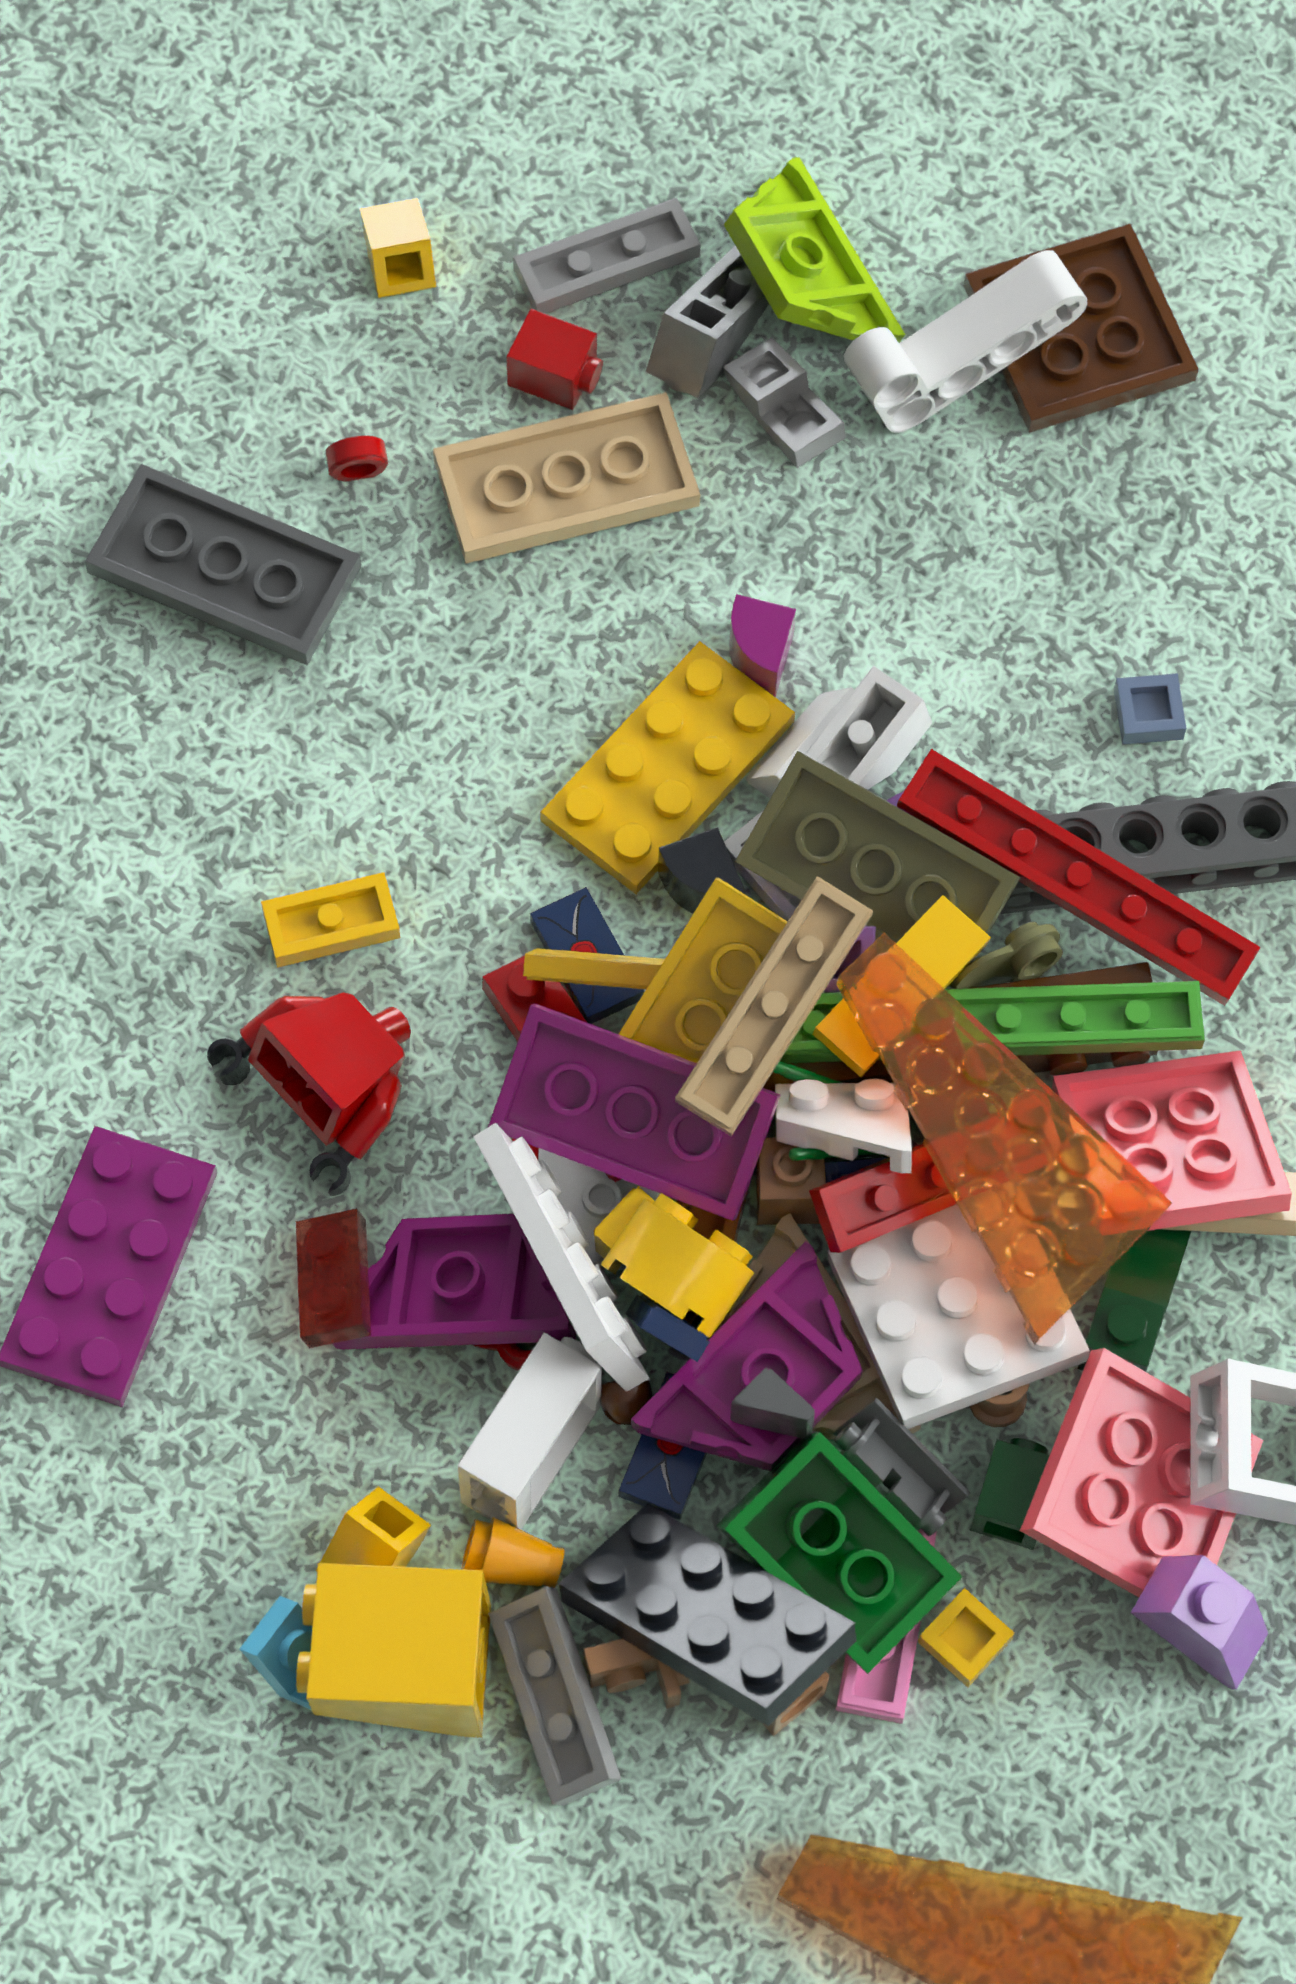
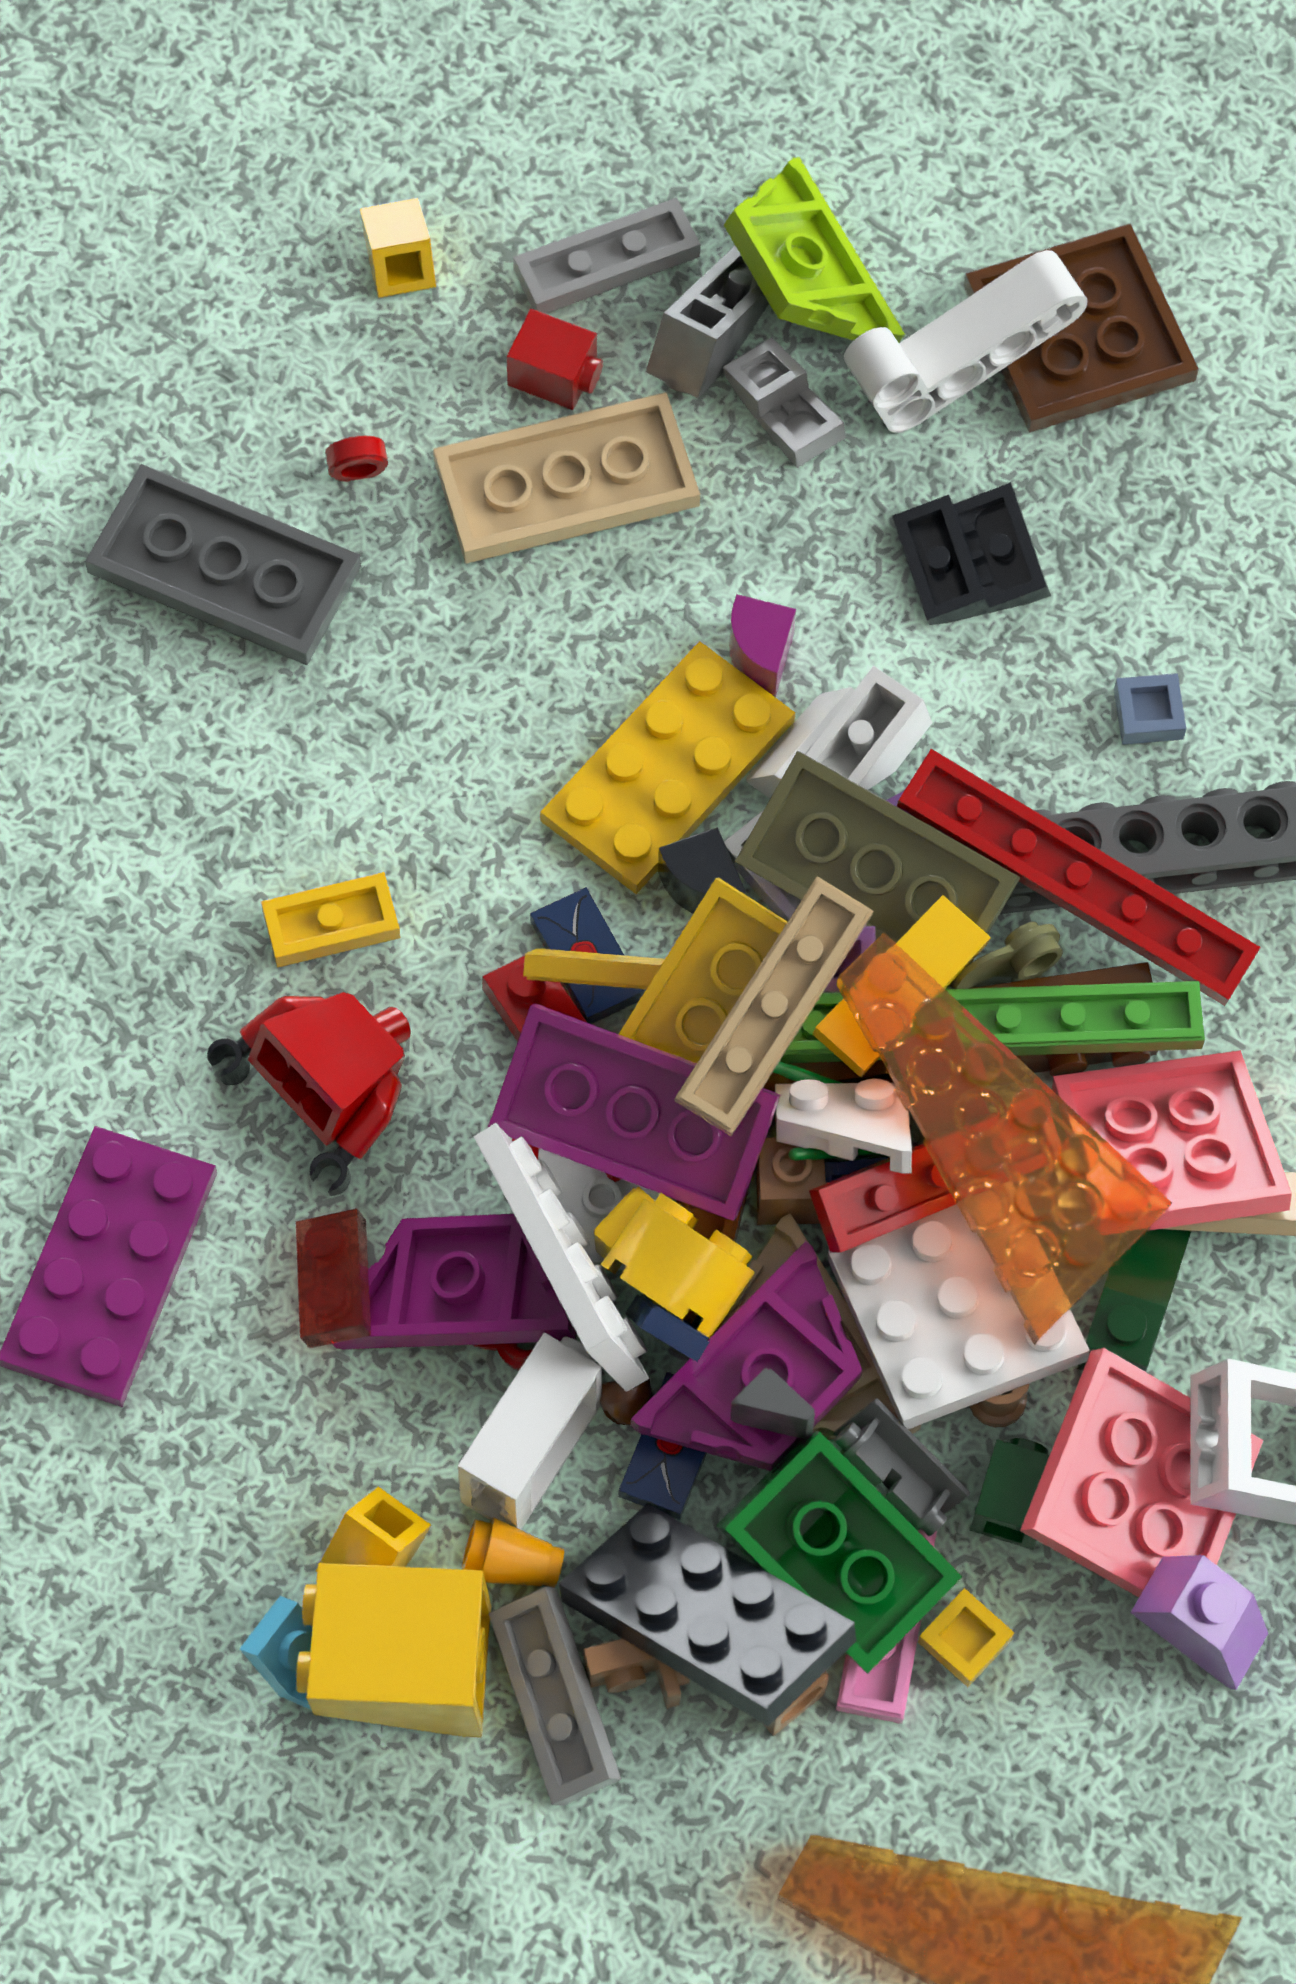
none -> black slope [892,482,1051,625]

